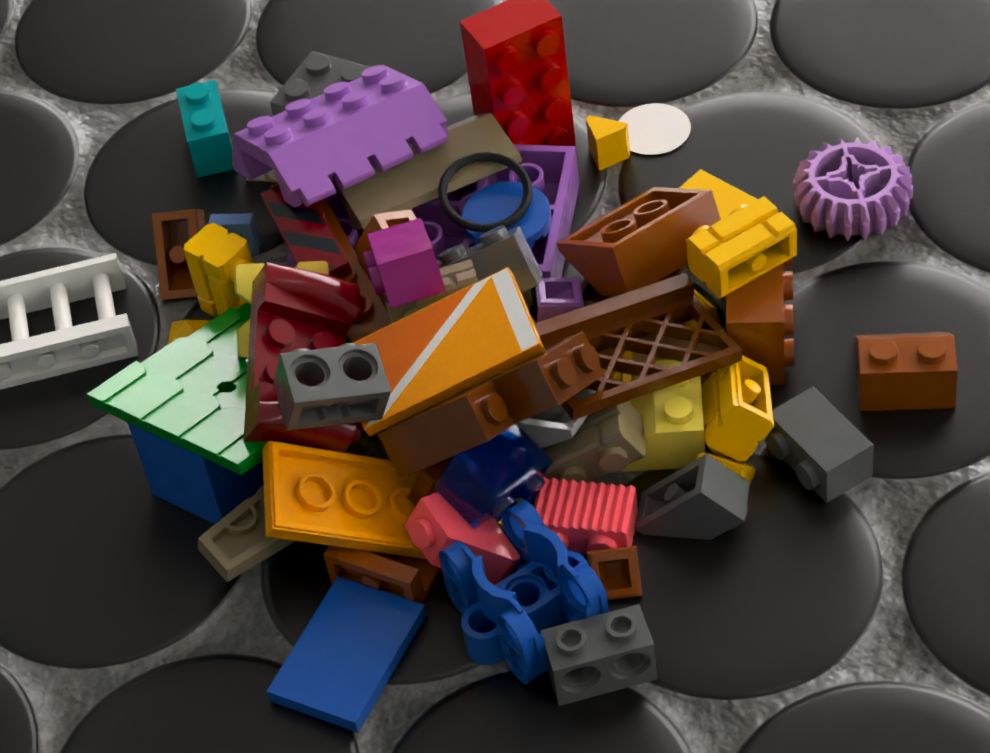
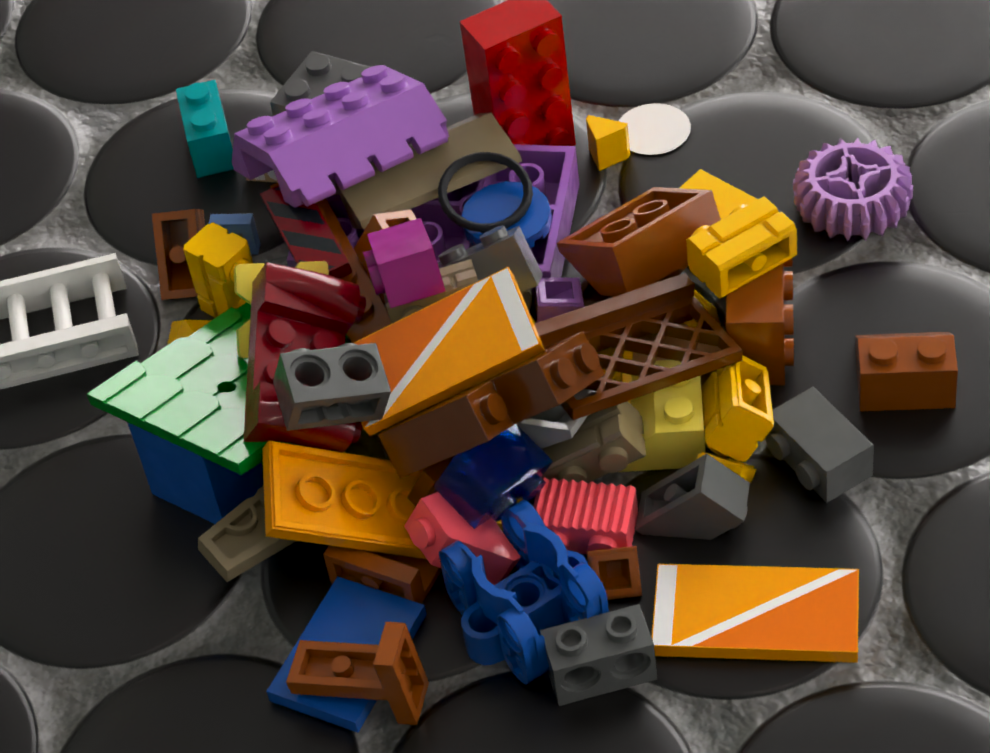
none -> dark orange bracket [286,622,429,725]
none -> tile [652,564,859,663]

